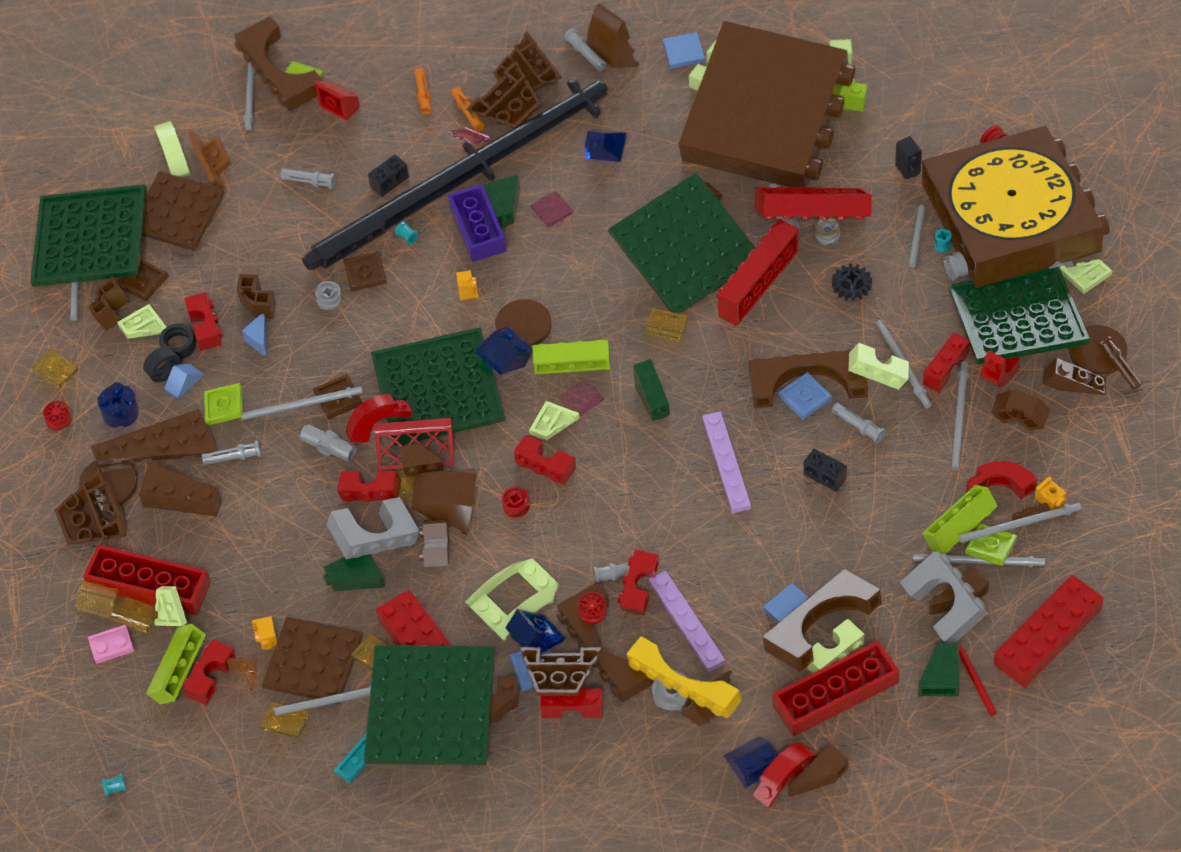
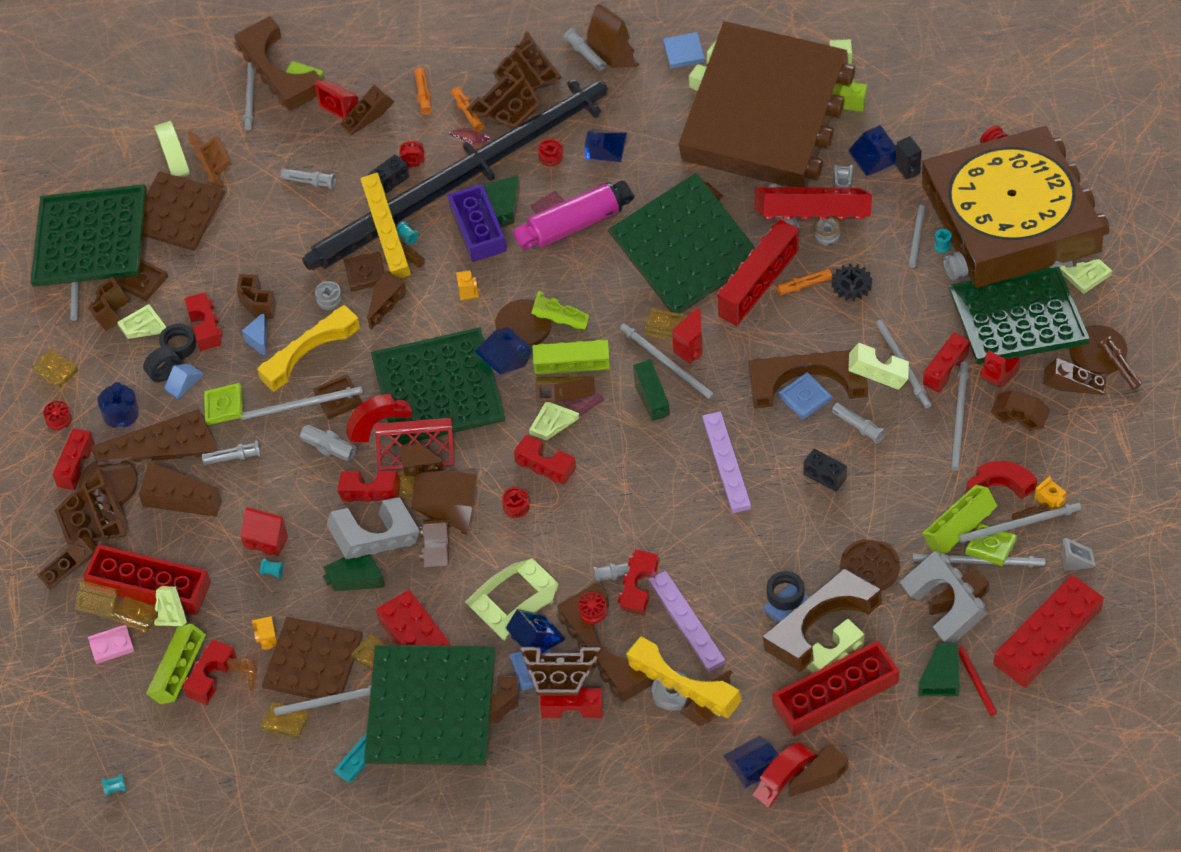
none -> reddish brown slope [37,535,97,589]
none -> red arch [52,428,95,491]
none -> red slope [240,507,288,556]
none -> yellow arch [257,305,361,392]
none -> teal bush [260,558,284,579]
none -> reddish brown slope [340,84,395,135]
none -> yellow arch [360,172,411,279]
none -> reddish brown slope [367,272,406,330]
none -> red wheel [399,141,425,168]
none -> reddish brown axle [400,241,425,268]
none -> dark pink piece [513,180,635,250]
none -> lime wing [531,290,589,330]
none -> reddish brown slope [535,376,595,402]
none -> red wheel [538,139,563,167]
none -> light grey bar [620,323,715,400]
none -> red slope [672,307,703,364]
none -> black tyre [766,571,805,611]
none -> orange pin [776,268,832,296]
none -> light grey piece [834,164,853,188]
none -> reddish brown tile [840,539,900,591]
none -> clear blue slope [849,125,896,177]
none -> light grey slope [1061,538,1095,571]

